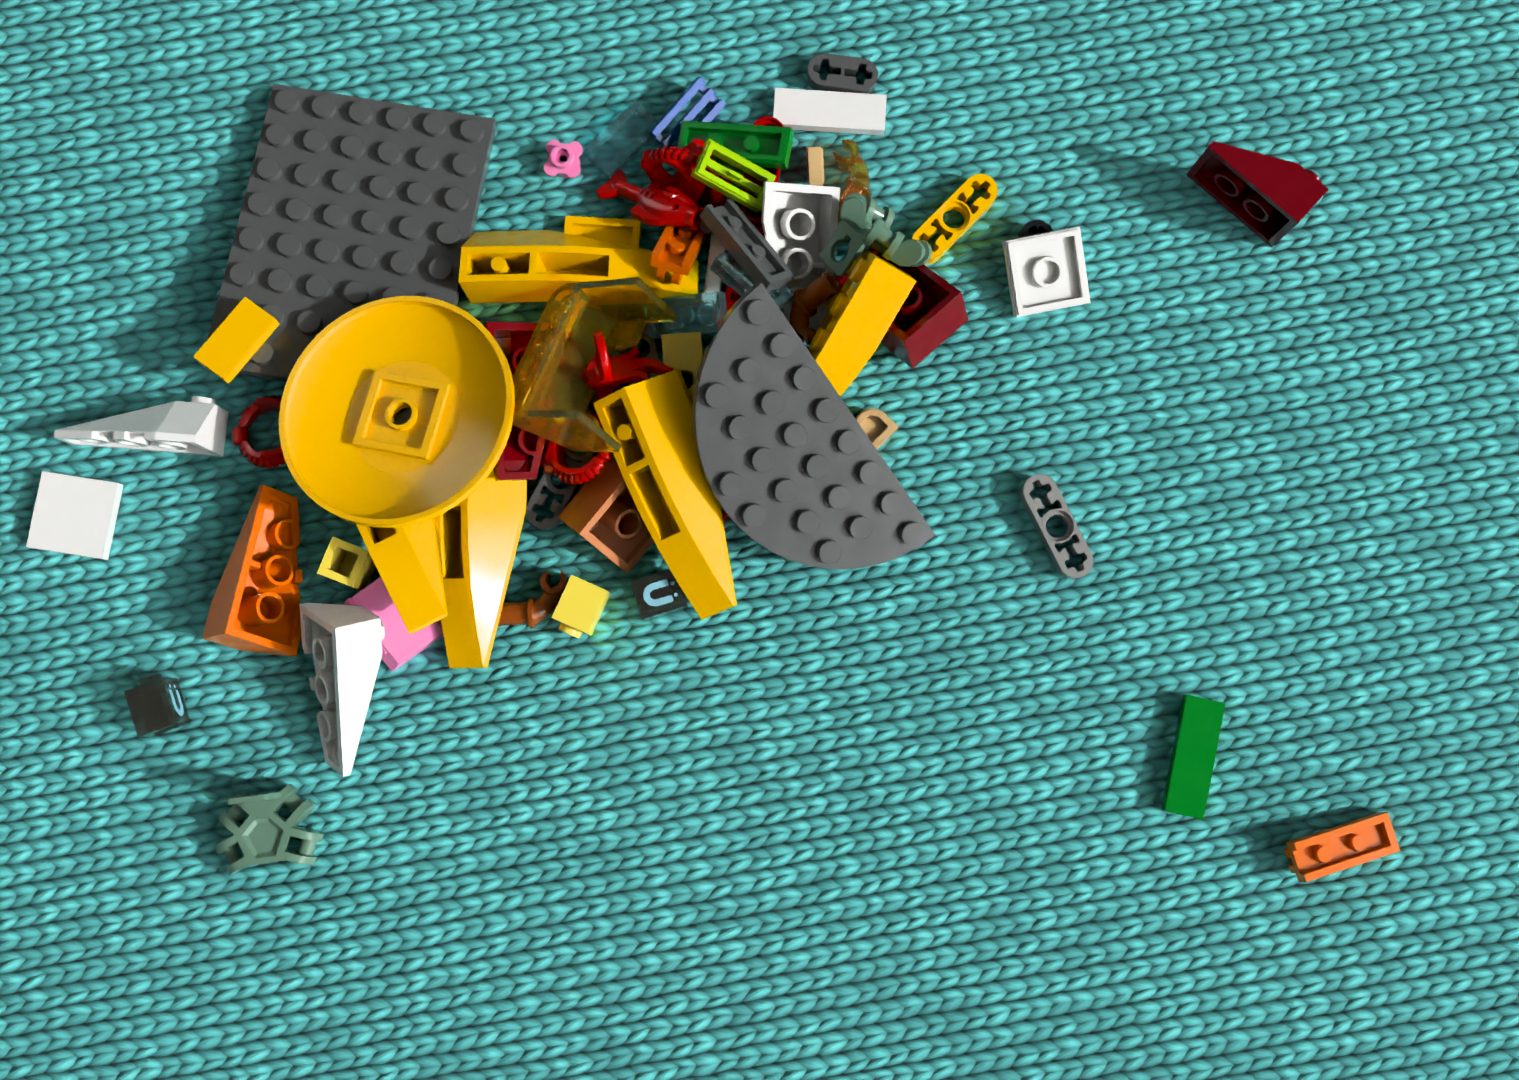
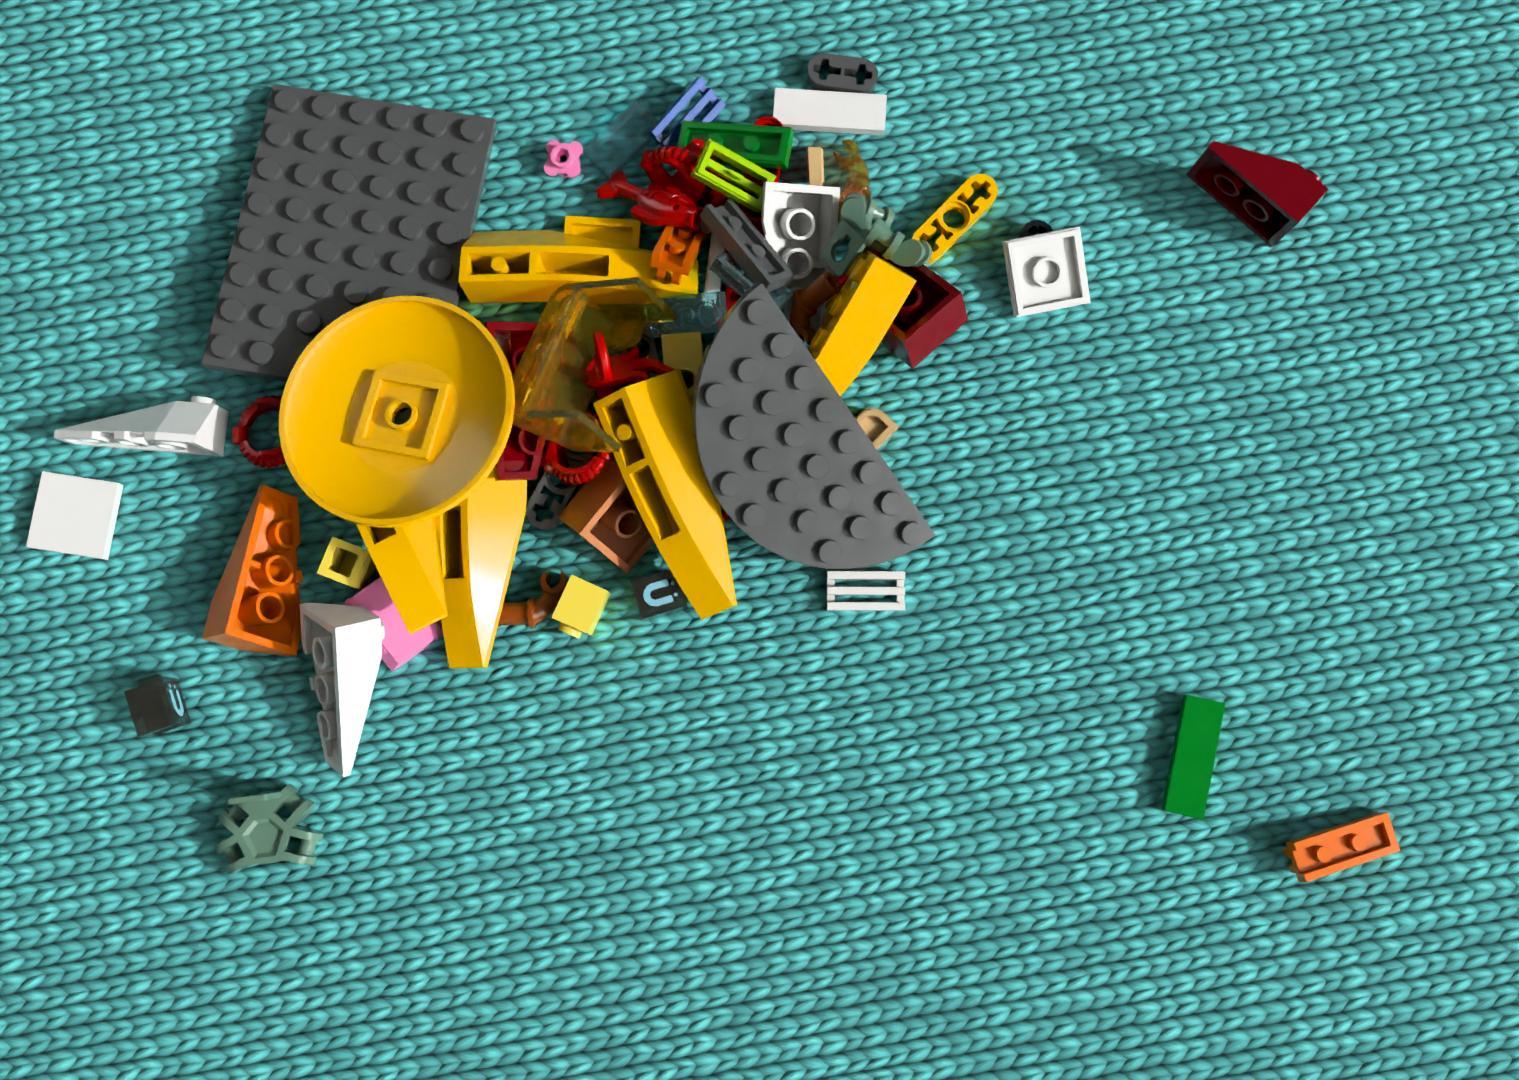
yellow tile [193,297,280,384] -> none
light grey beam [1020,474,1094,580] -> none
none -> white tile [827,571,905,611]

